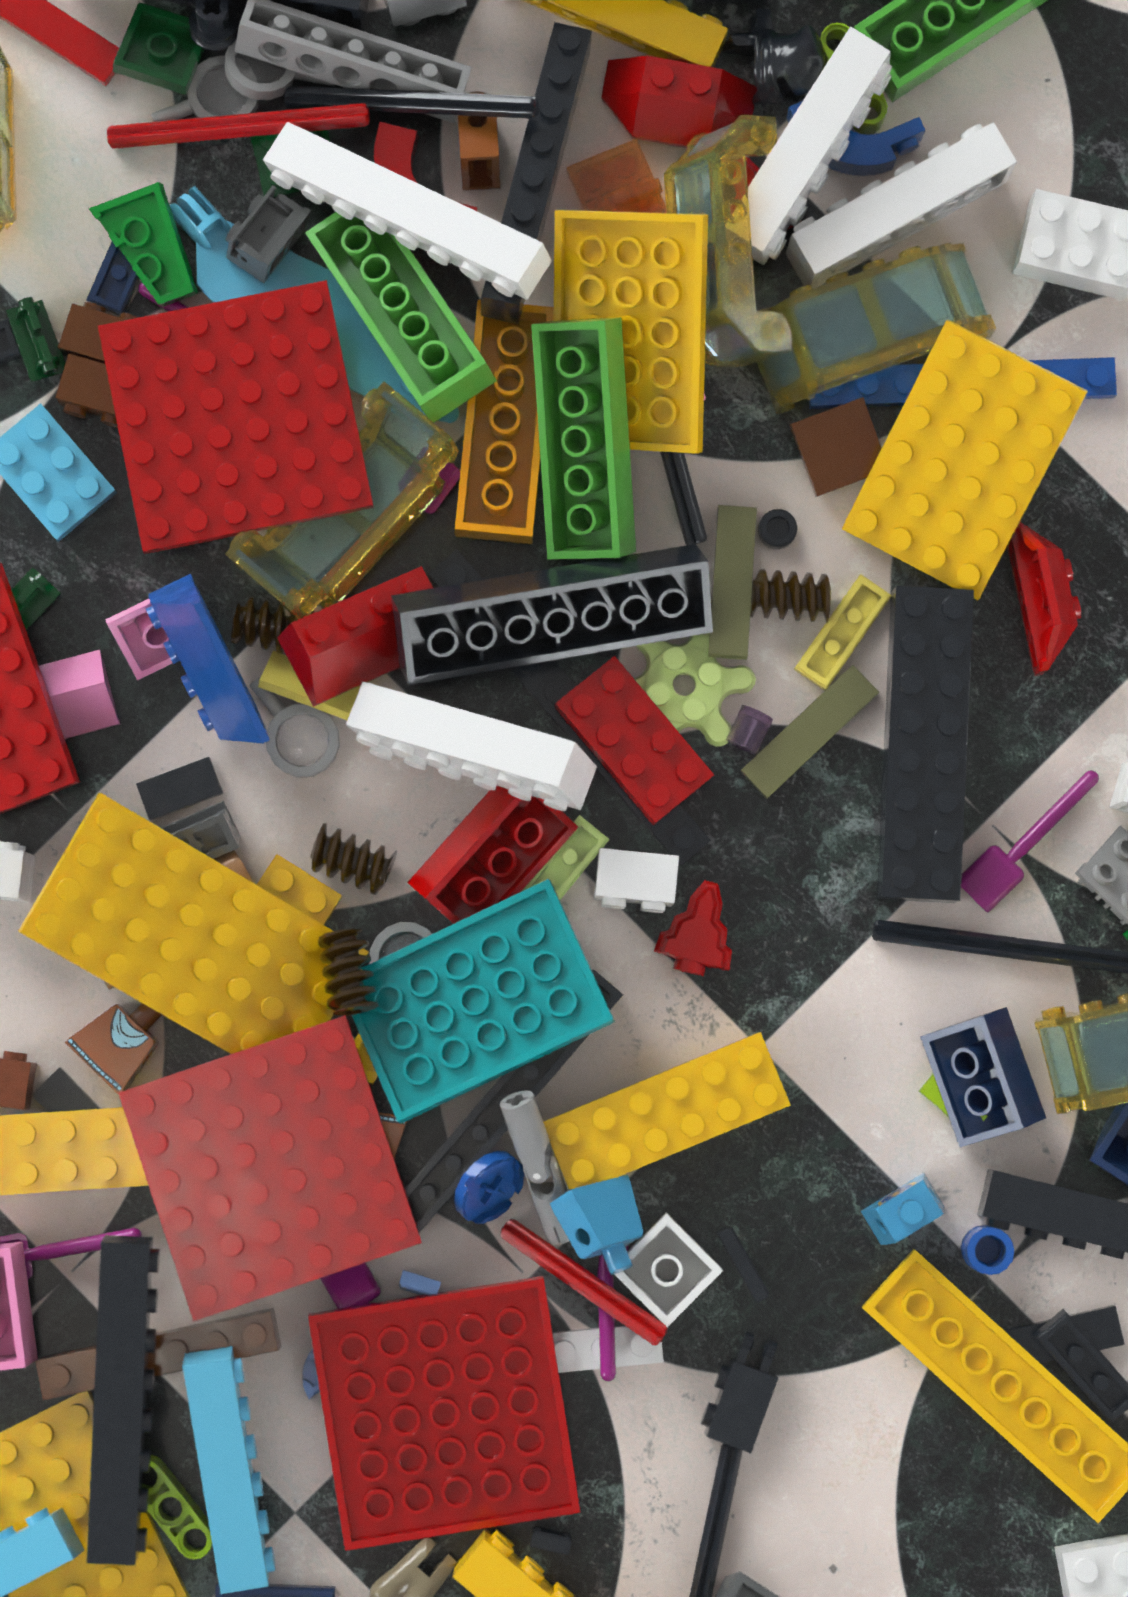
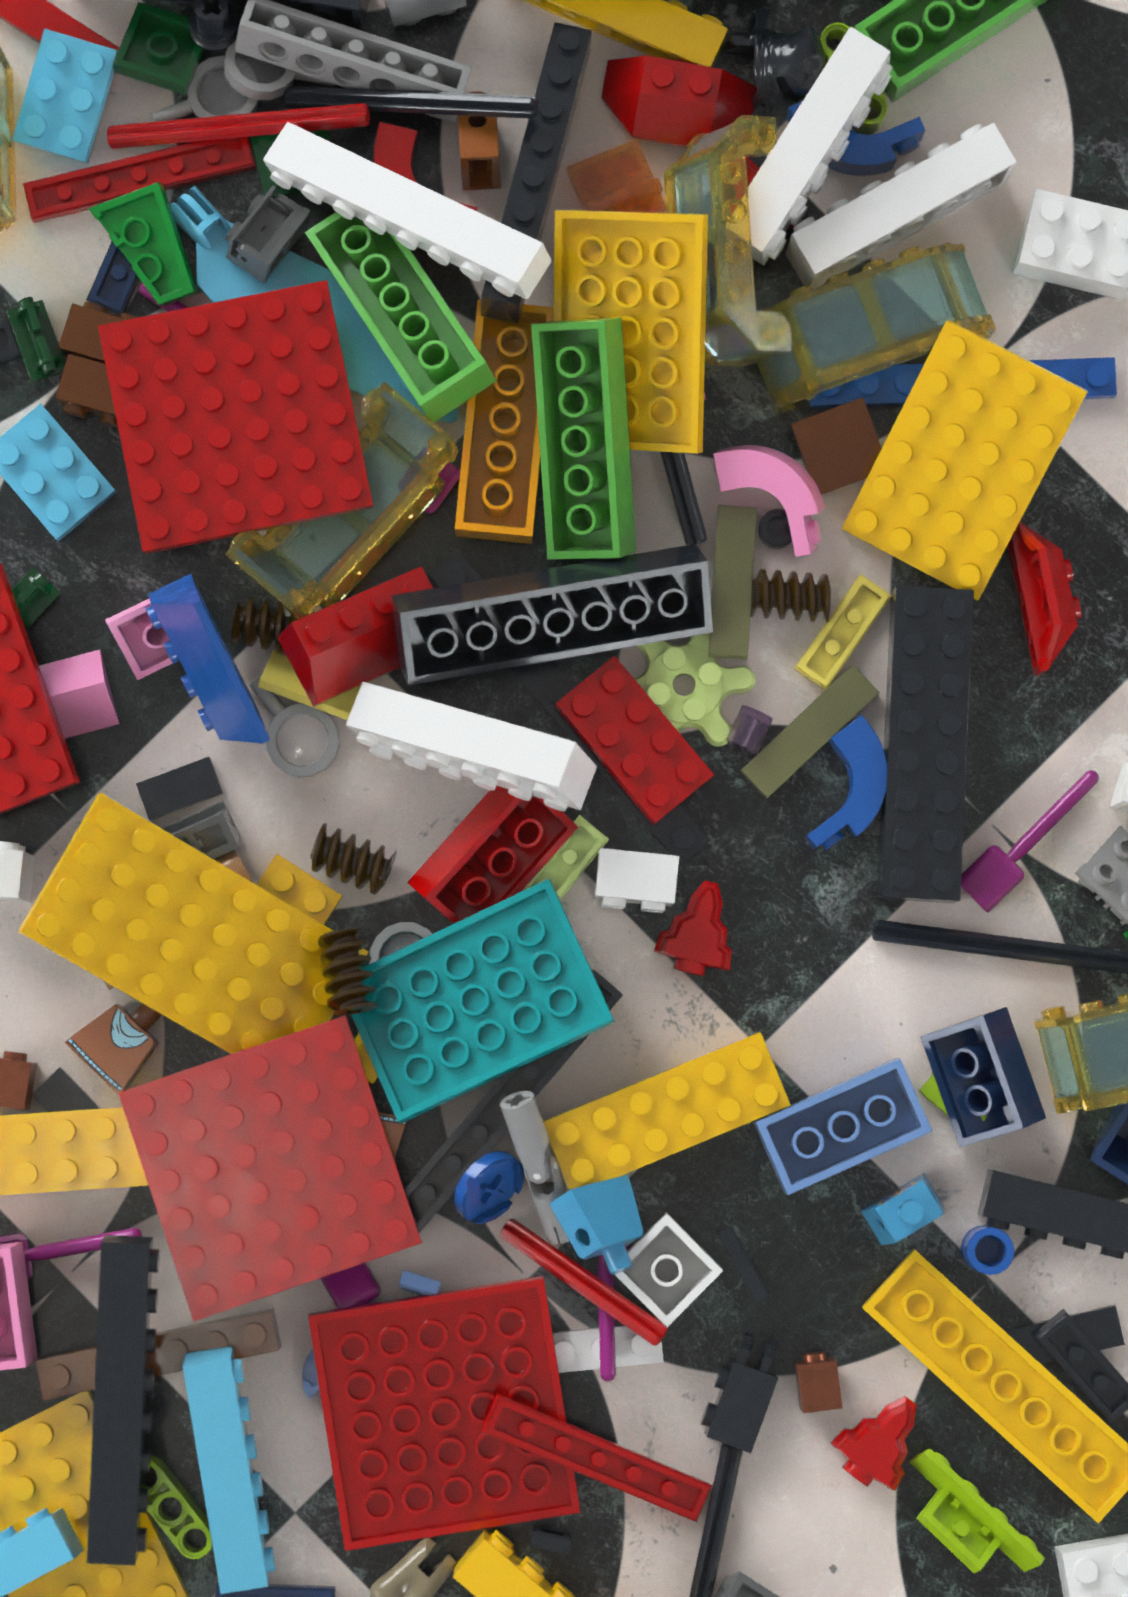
none -> medium azure plate [12,28,118,164]
none -> red tile [23,137,256,223]
none -> red tile [481,1393,712,1522]
none -> bright pink arch [713,445,825,557]
none -> medium blue brick [752,1058,932,1195]
none -> copper brick [794,1352,843,1414]
none -> blue arch [804,715,887,850]
none -> red rock [830,1396,917,1491]
none -> lime bracket [909,1449,1045,1573]

